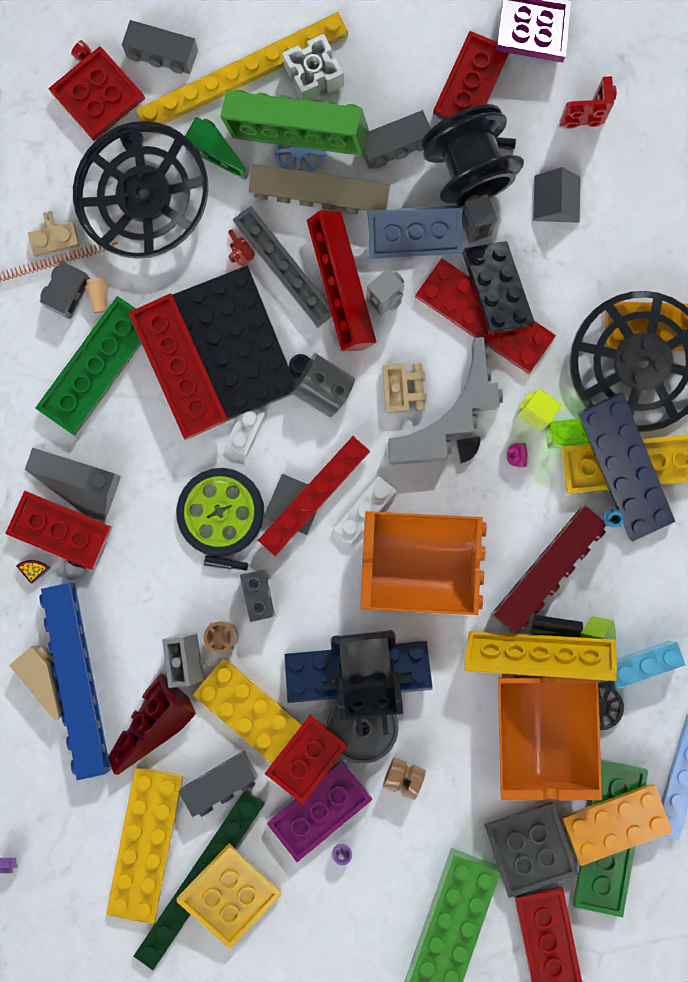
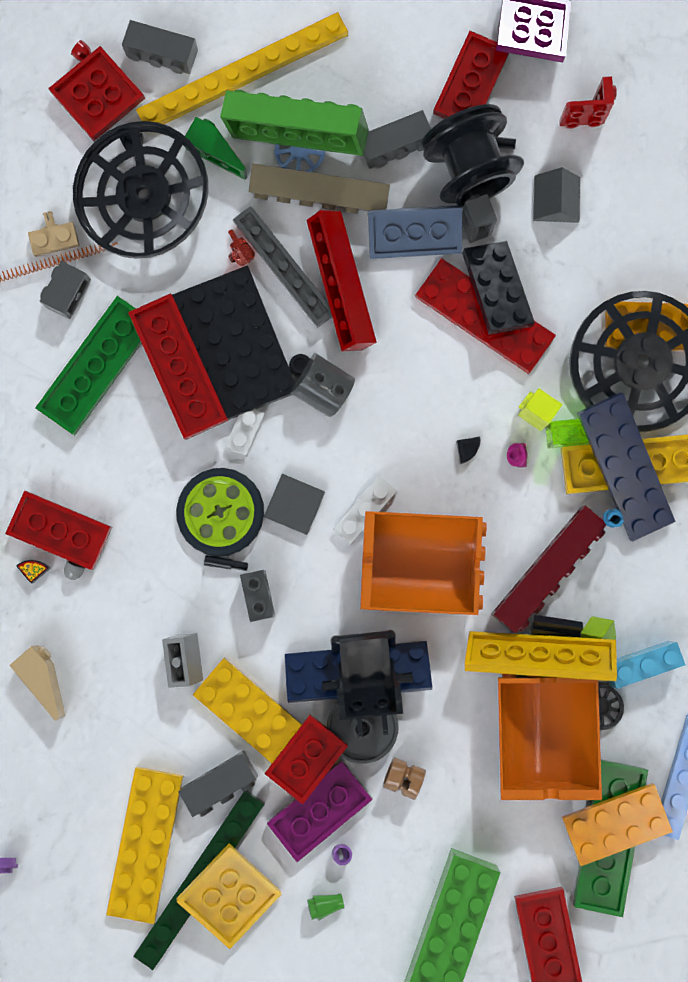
dark grey wedge [24,448,121,521] -> none
blue brick [39,583,111,780] -> none
light nougat cone [85,278,108,313] -> none
dark red wedge [108,673,196,775] -> none
medium nougat piece [203,621,238,653] -> none
red plate [257,436,370,557] -> none
white brick [282,34,344,101] -> none
light grey brick [366,268,404,316] -> none
tan plate [382,363,427,413] -> none
light grey arch [388,337,503,465] -> none
dark grey plate [484,801,578,898] -> none
none -> bright green cone [307,893,345,921]

